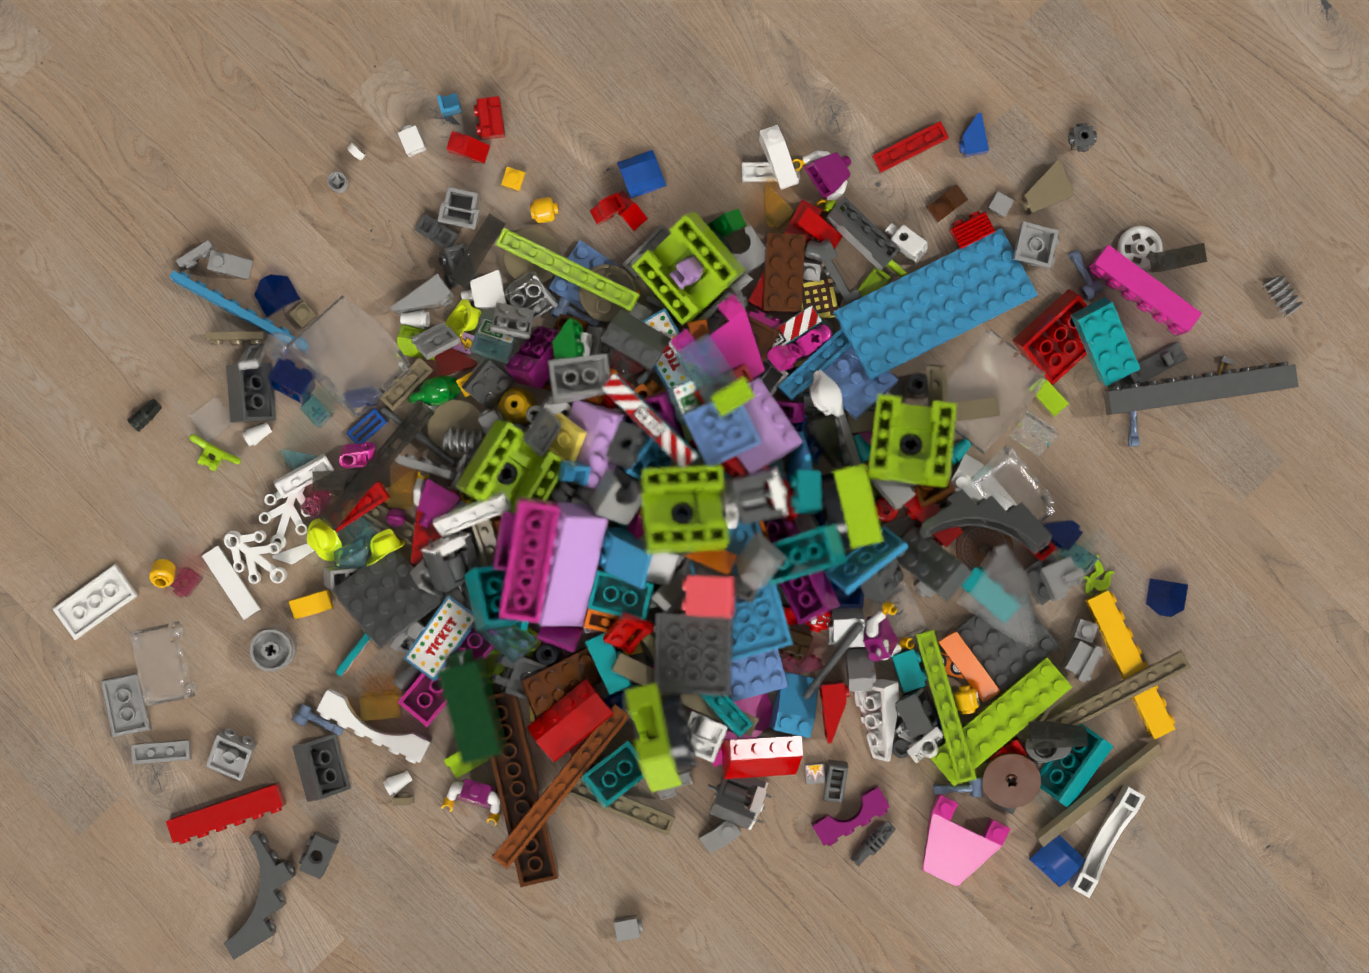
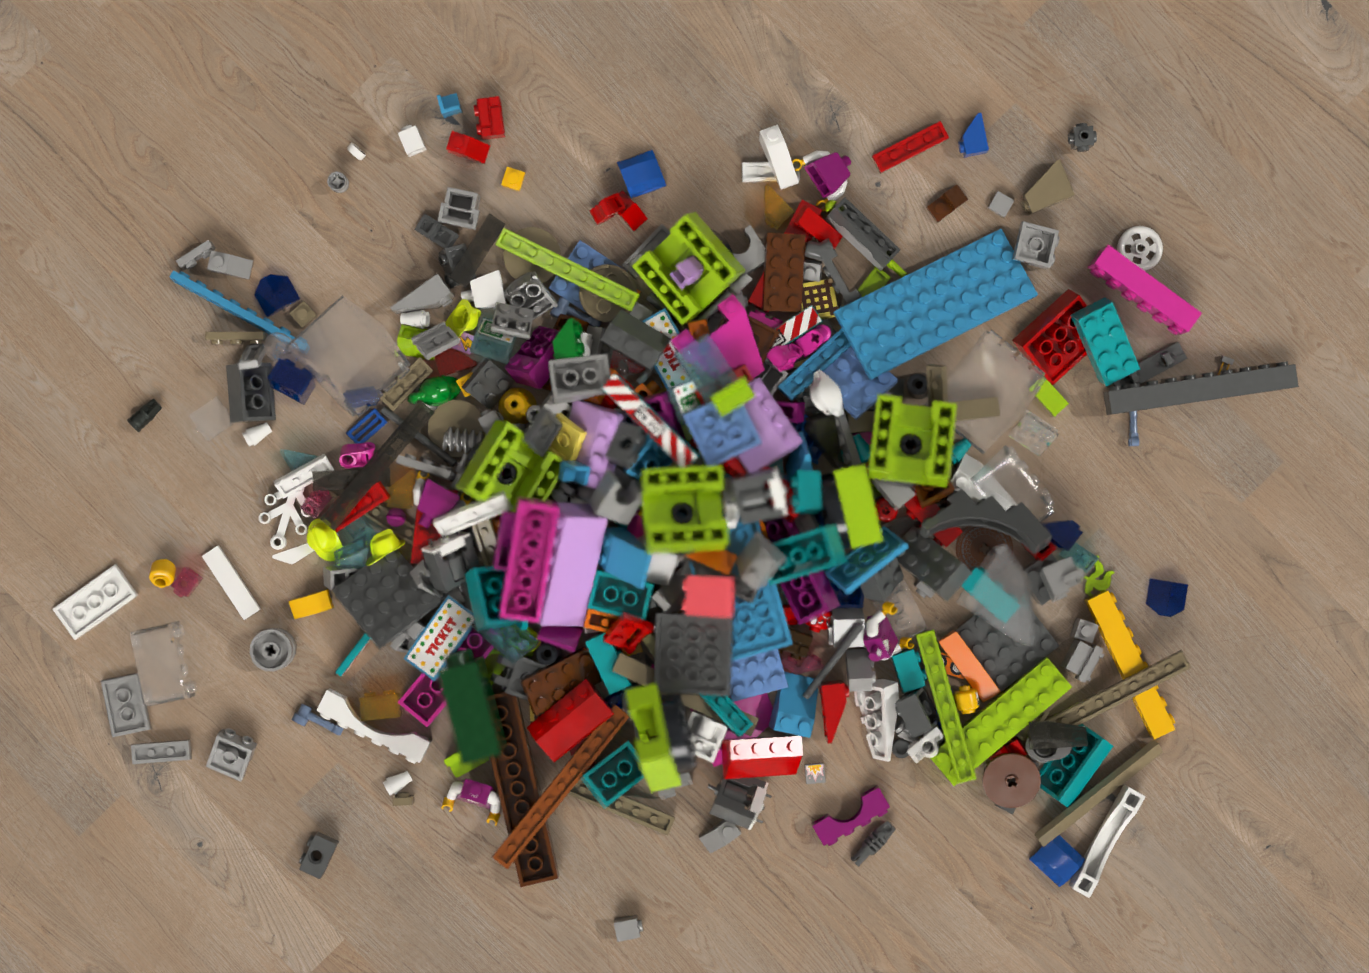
red brick [166,782,286,845] -> none
lime piece [189,434,241,472] -> none
dark grey arch [223,830,296,960] -> none
white plant [224,530,287,584] -> none
dark grey slope [292,734,351,802] -> none
clear light blue slope [299,394,334,428] -> none
light grey cone [392,665,421,692] -> none
yellow head [530,197,559,223] -> none
green slope [707,209,747,238] -> none
dark grey slope [824,760,848,803] -> none
white torso [885,223,928,265] -> none
wedge [922,794,1010,886] -> none
sand blue brick [933,775,983,797] -> none
red brick [949,210,995,250] -> none
sand blue brick [1068,249,1103,301] -> none
clear smoke slope [1149,243,1207,272] -> none
light grey piece [1262,275,1303,318] -> none

